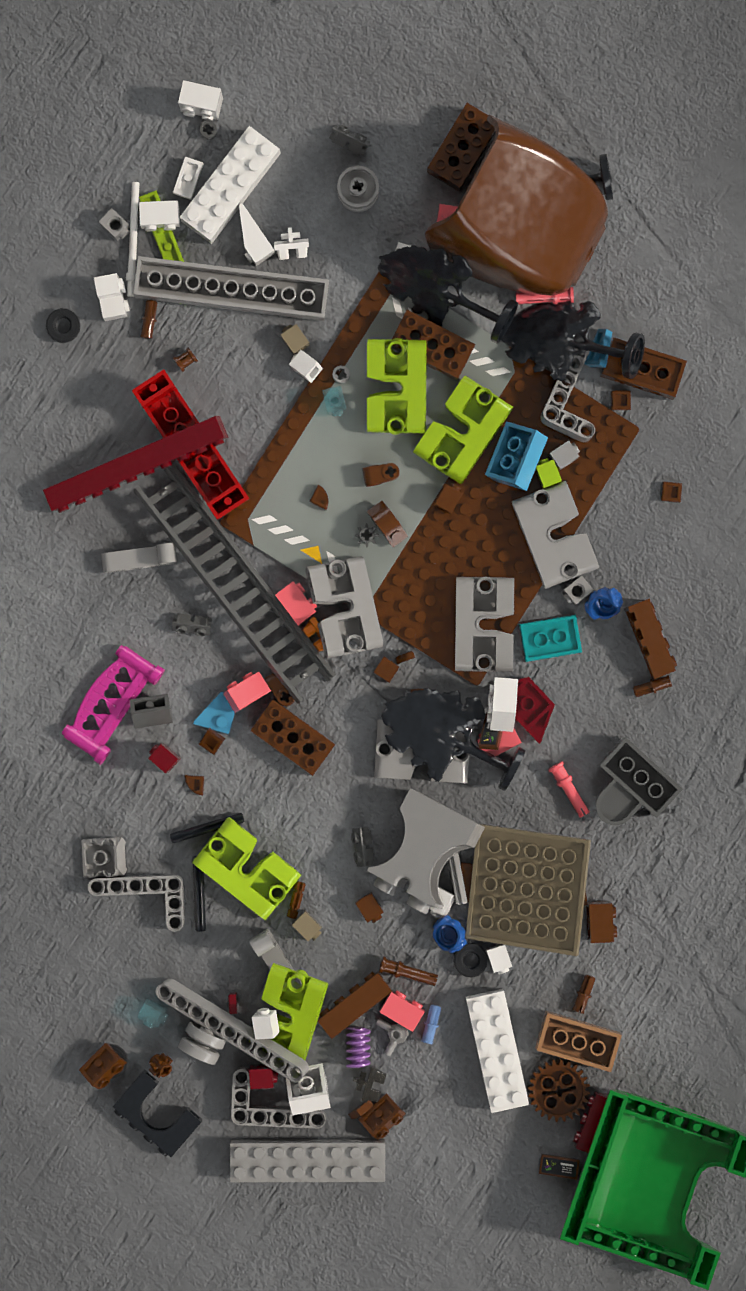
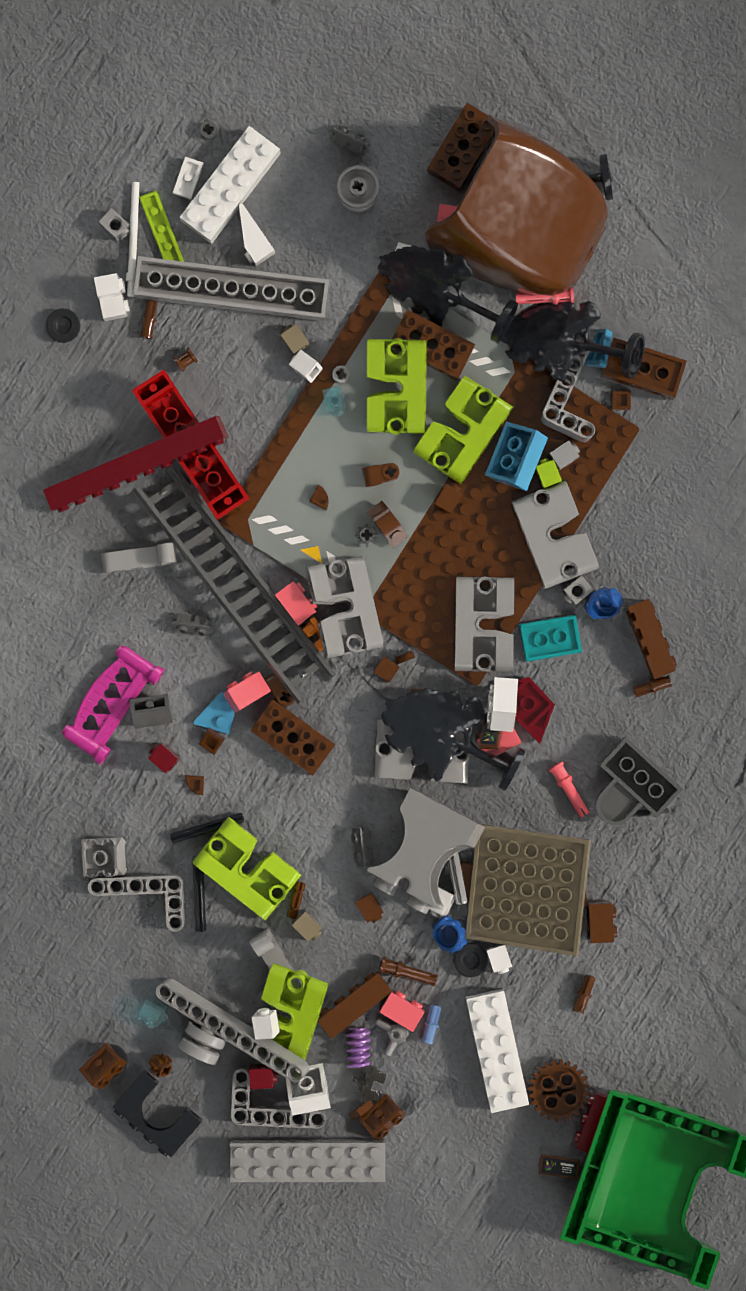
white brick [139,200,180,231] -> none
white brick [178,80,223,121] -> none
dark red tile [228,992,238,1014] -> none
white hips [274,227,309,260] -> none
medium nougat brick [535,1011,622,1072] -> none
reddish brown tile [661,482,682,503] -> none

